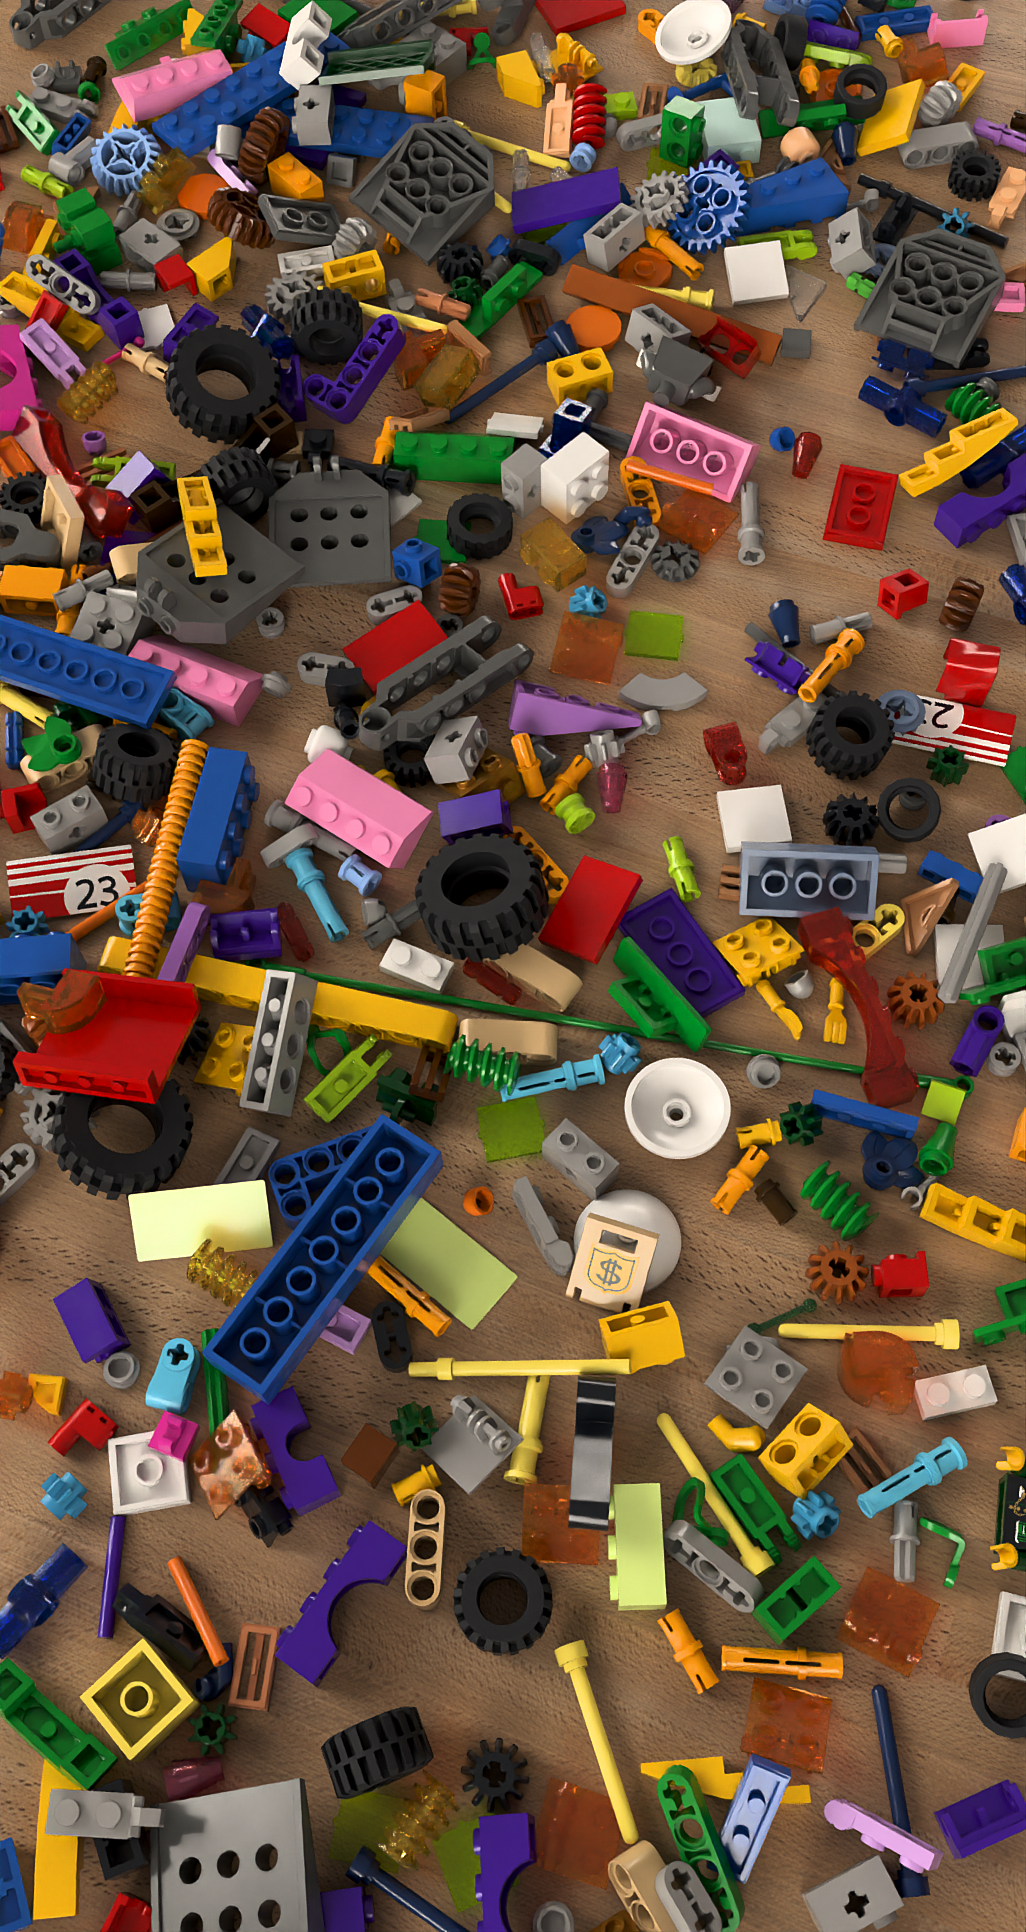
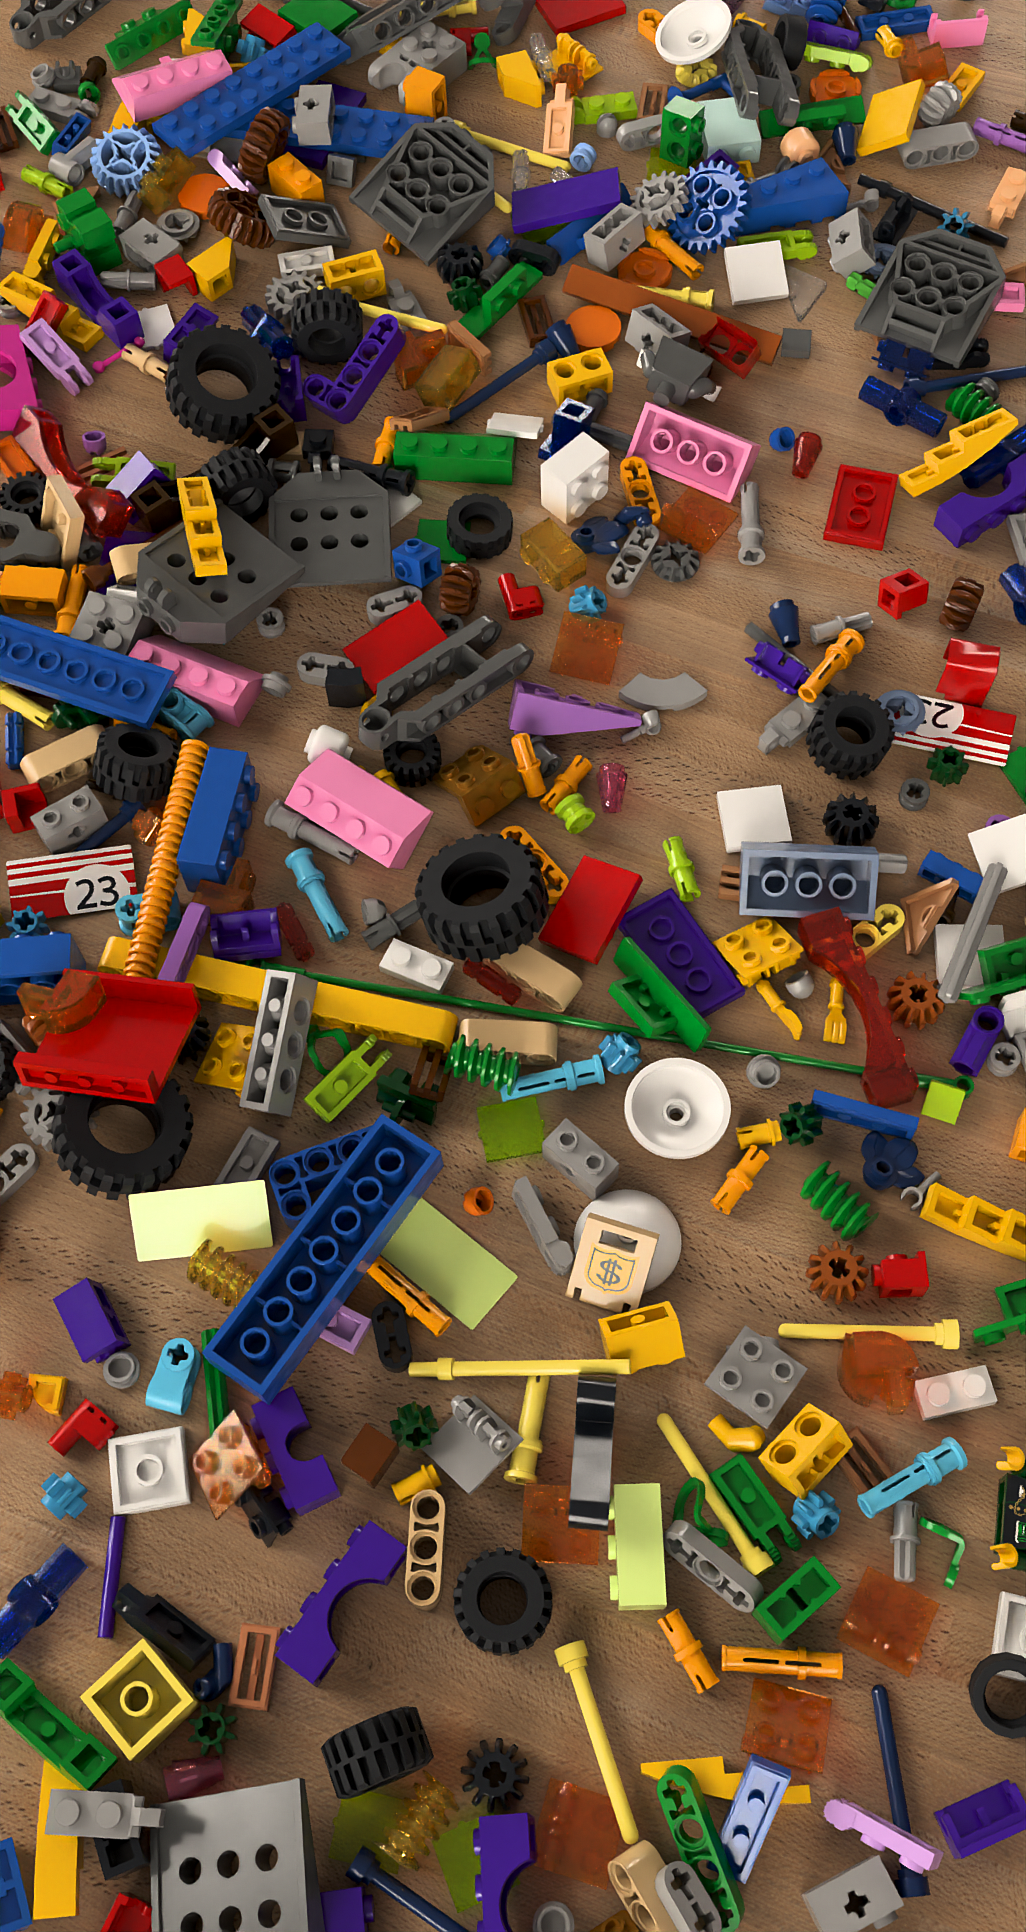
green plate [21,716,83,772] -> none
light grey beam [25,254,101,315] -> none
light grey axle [52,570,114,612] -> none
clear yellow piece [56,361,118,425] -> none
orange piece [65,880,148,942] -> none
dark pink tile [148,1410,201,1463] -> none
orange piece [167,1556,229,1667] -> none
light grey piece [215,124,244,165] -> none
light grey beam [260,823,319,869] -> none
white arch [279,0,332,91] -> none
dark green fence [318,39,436,86] -> none
light grey gear [332,217,378,259] -> none
black axle [333,701,359,739] -> none
light blue bush [338,854,382,897] -> none
nougat axle [415,287,471,321] -> none
light grey brick [424,715,489,784] -> none
dark purple hinge [438,789,514,846] -> none
light grey brick [501,443,548,519] -> none
red piece [572,83,607,150] -> none
light grey gear [584,730,625,767] -> none
clear neon green piece [624,610,684,661] -> none
orange piece [625,459,714,496] -> none
clear red piece [703,721,748,786] -> none
clear green hinge [747,1298,817,1335] -> none
dark brown pin [754,1178,798,1226] -> none
light orange axle [799,58,820,94] -> none
black tyre [833,64,887,120] -> none
black tyre [877,777,941,843] -> none
green cone [918,1123,958,1176] -> none
black tyre [948,149,1001,202] -> none

